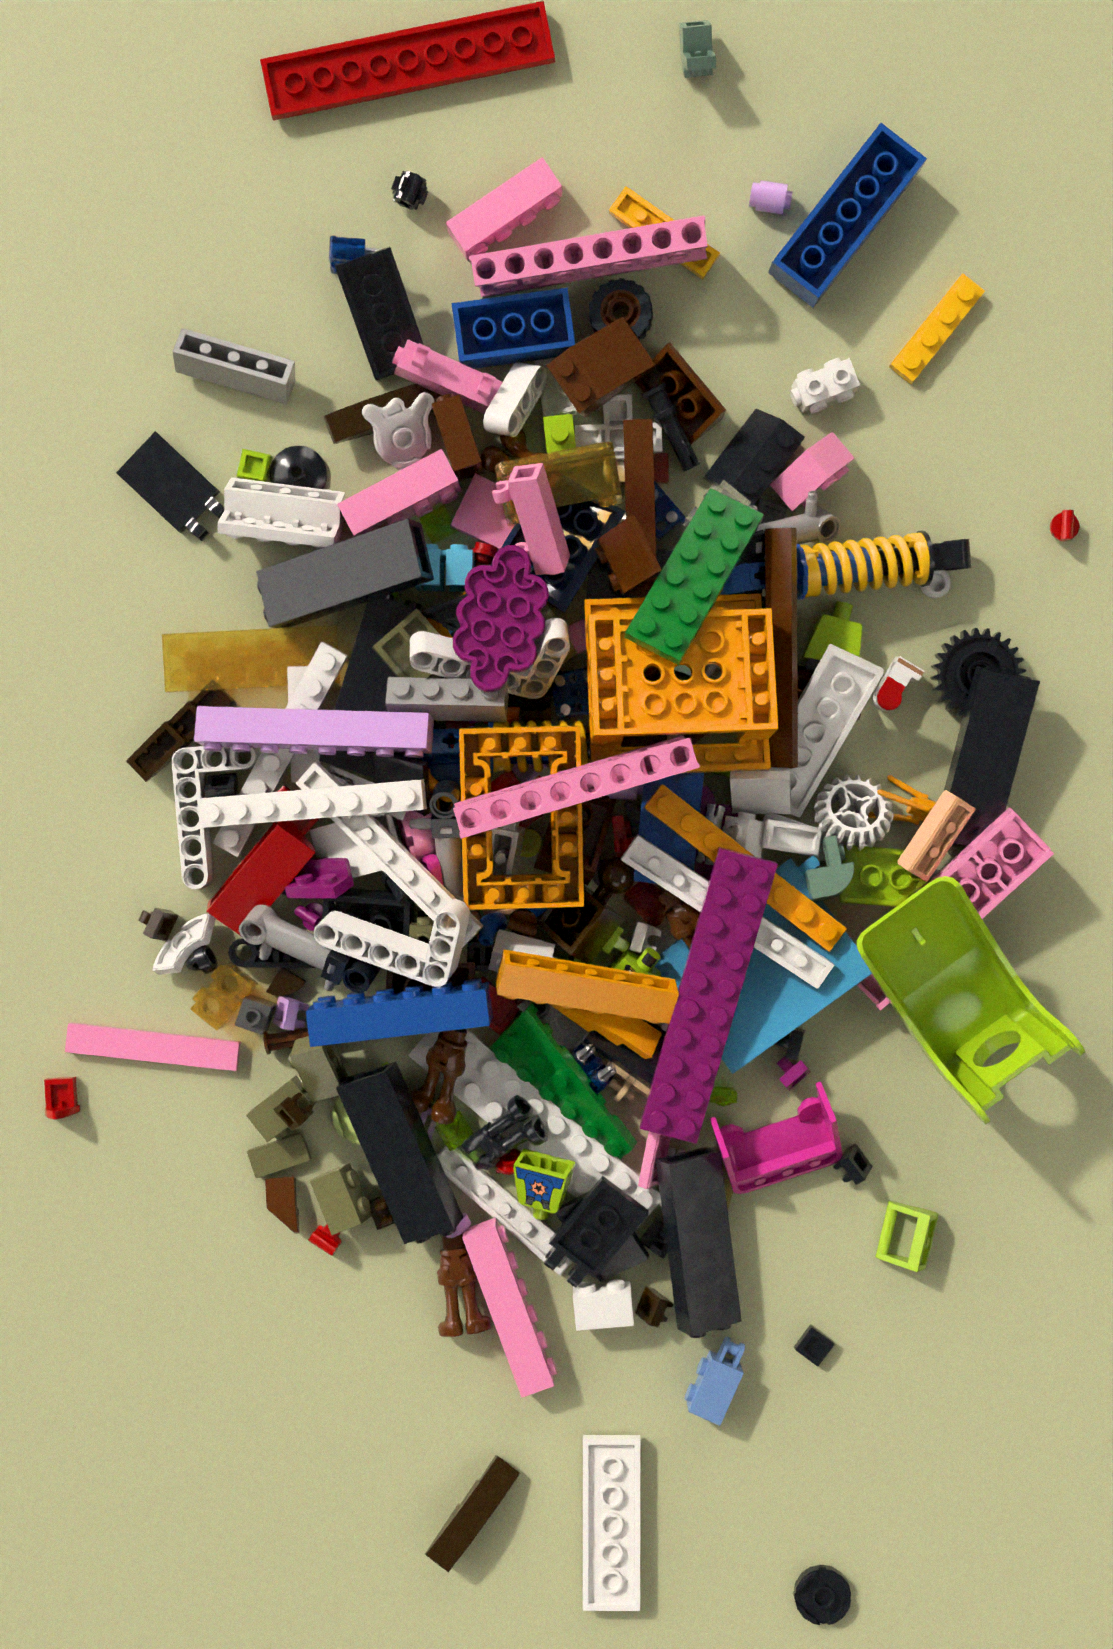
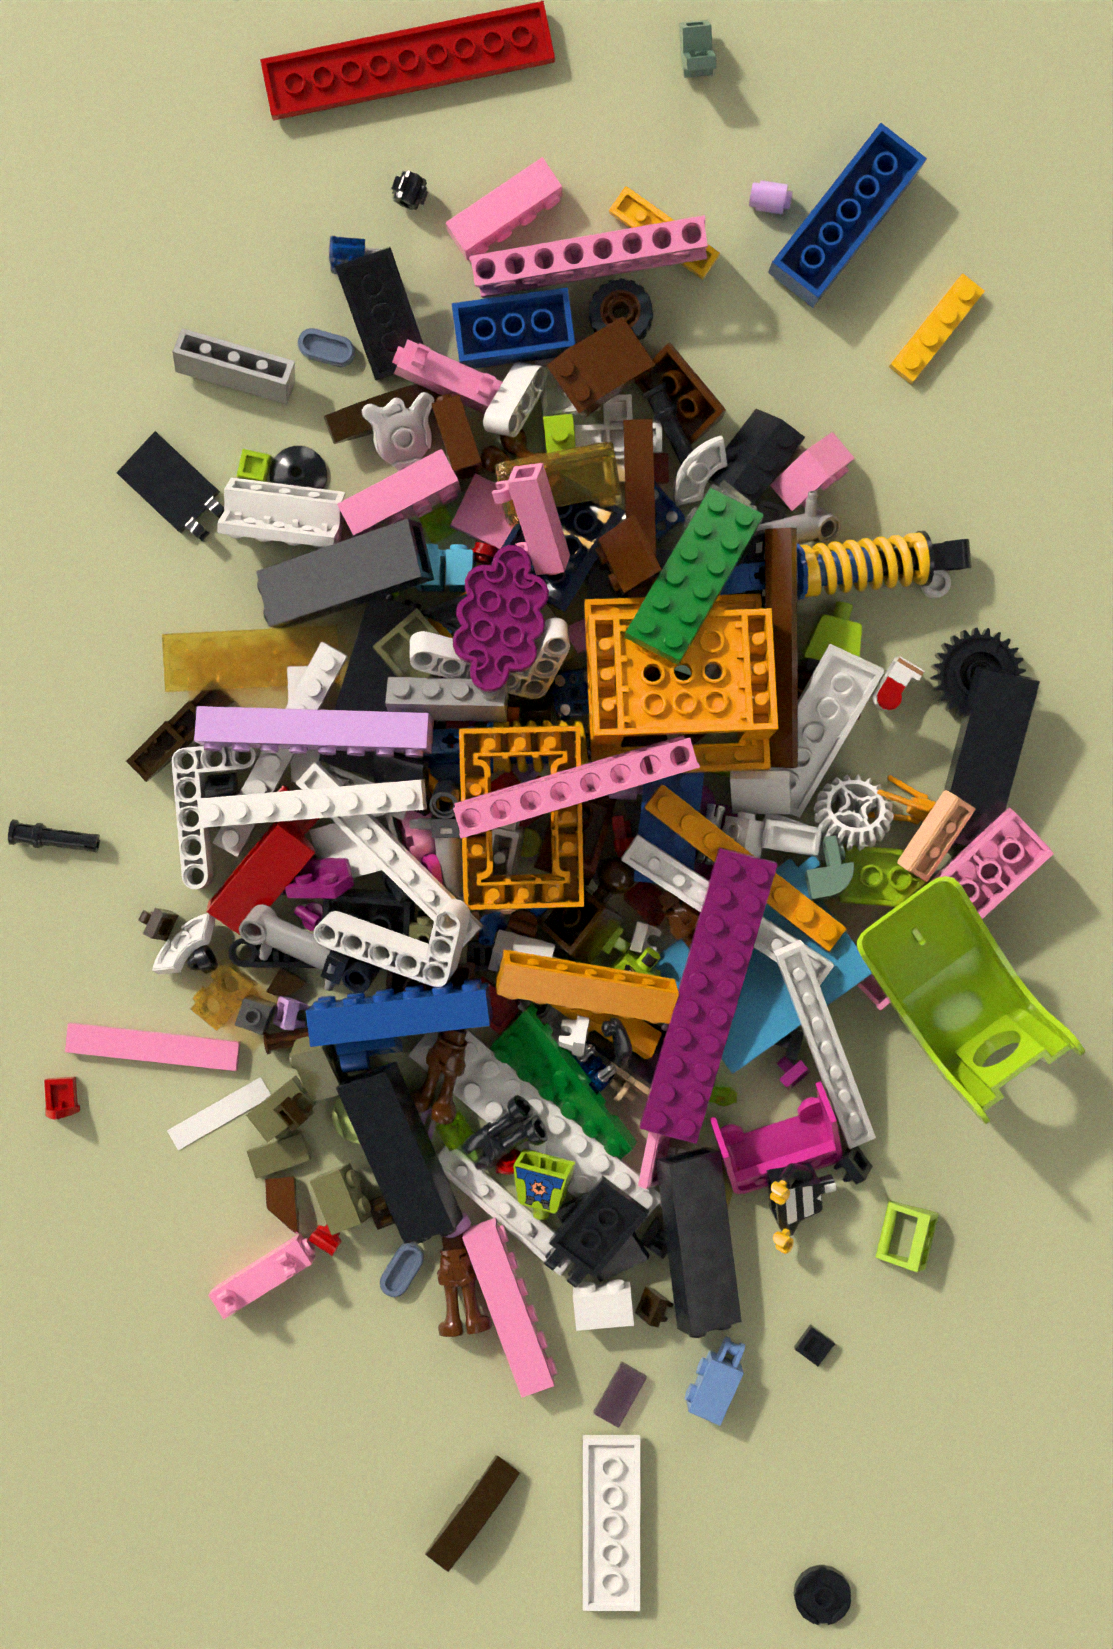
white brick [790,358,860,414] -> none
red plate [1050,510,1080,541] -> none
none -> black pin [8,819,100,852]
none -> white sticker [167,1077,271,1150]
none -> bright pink brick [208,1233,316,1319]
none -> sand blue tile [298,328,355,367]
none -> blue plate [336,1037,403,1073]
none -> sand blue tile [380,1242,424,1297]
none -> white tile [558,1016,589,1057]
none -> tile [594,1361,647,1428]
none -> black arm [601,1017,633,1068]
none -> white tile [673,436,727,507]
none -> torso [766,1163,836,1254]
none -> white plate [773,940,876,1149]

